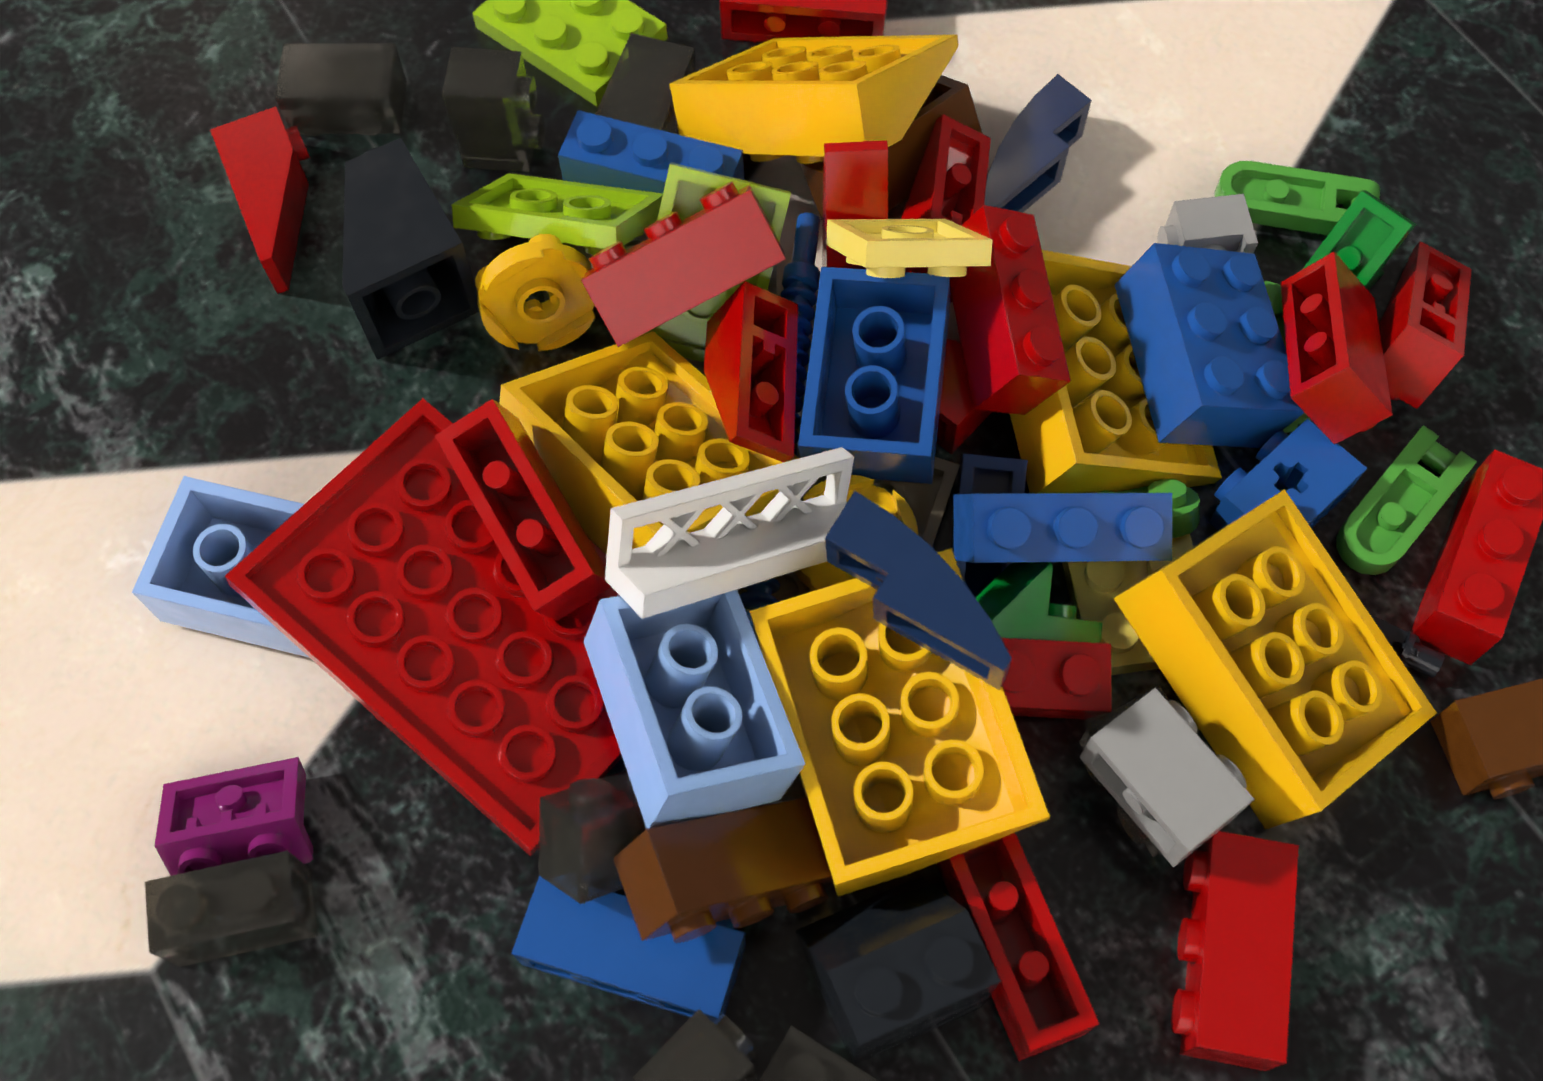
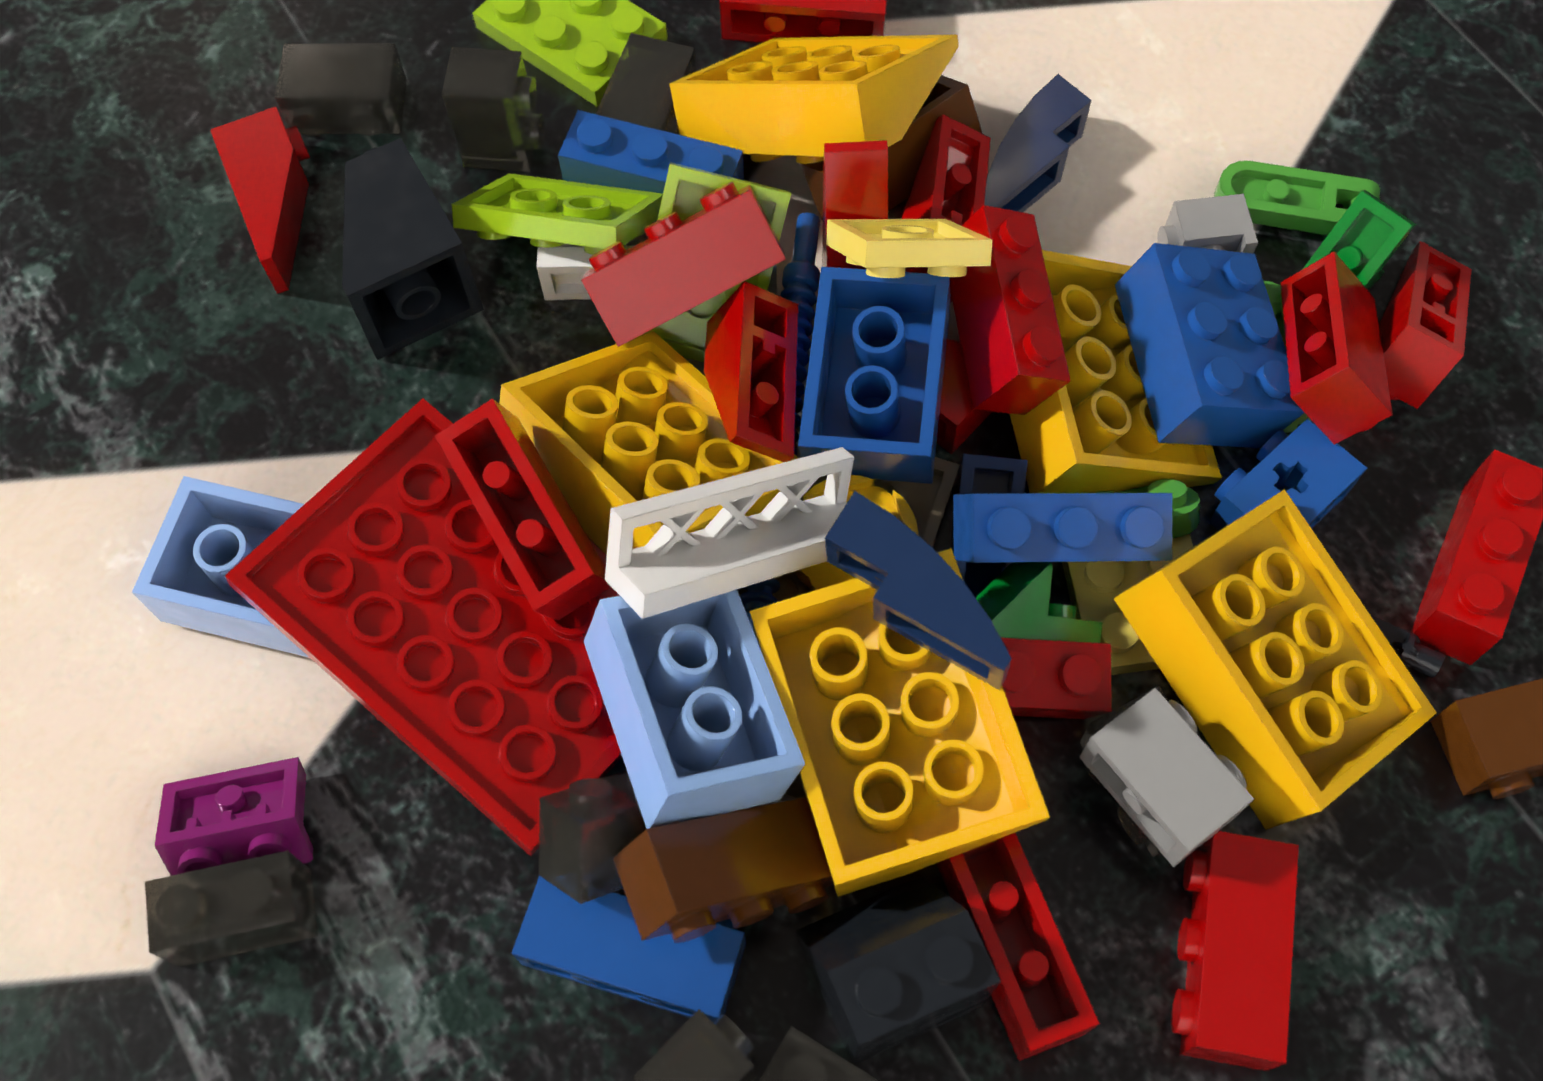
yellow plate [475,234,595,351] -> none
bright green plate [1336,425,1477,575] -> none

